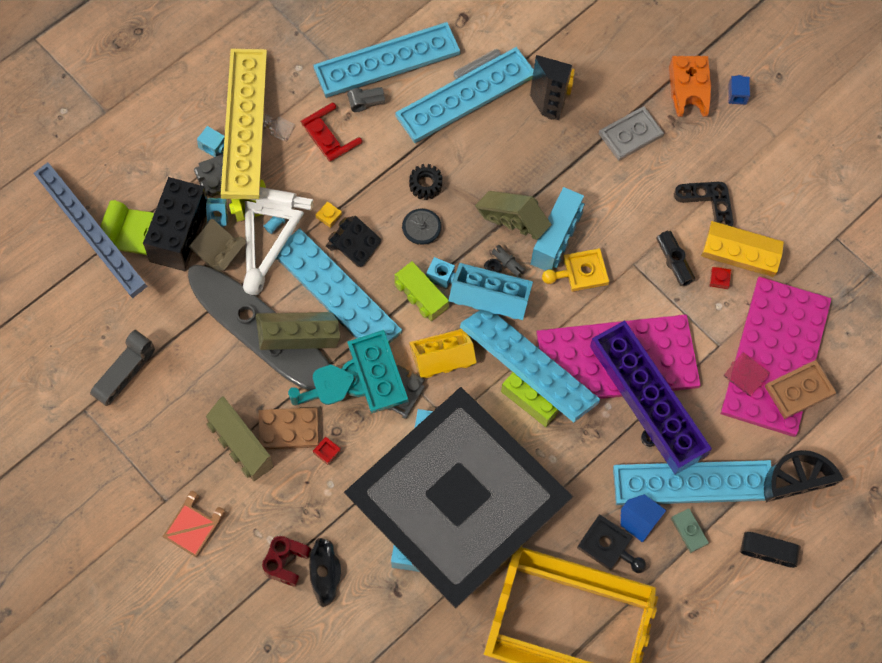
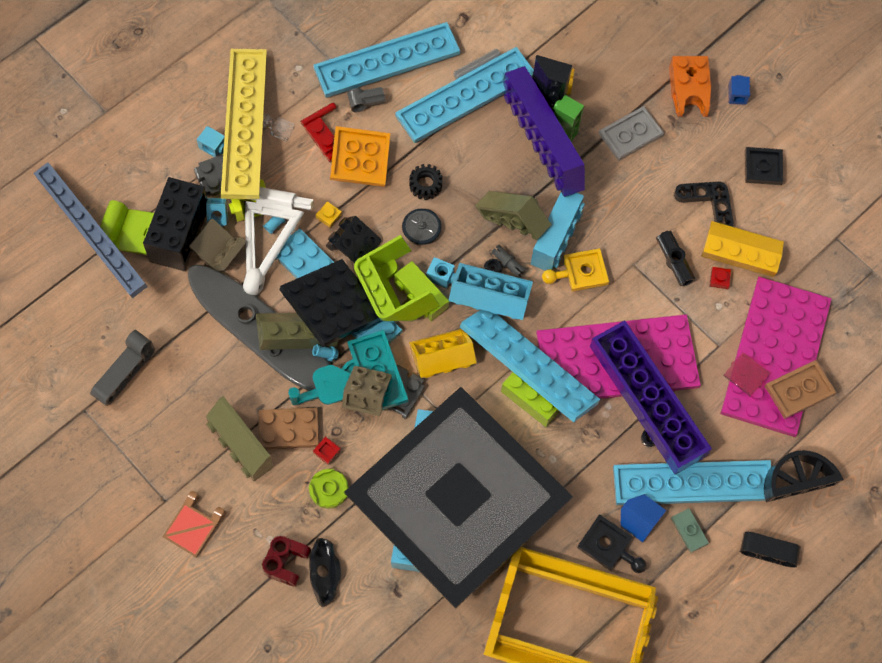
none -> black plate [279,259,381,347]
none -> lime tile [309,469,348,509]
none -> medium azure pin [312,344,338,361]
none -> light orange plate [330,126,390,187]
none -> dark tan bracket [342,366,392,417]
none -> lime windscreen [354,235,440,321]
none -> dark purple brick [503,66,585,197]
none -> bright green brick [553,95,584,142]
none -> black plate [745,147,783,185]

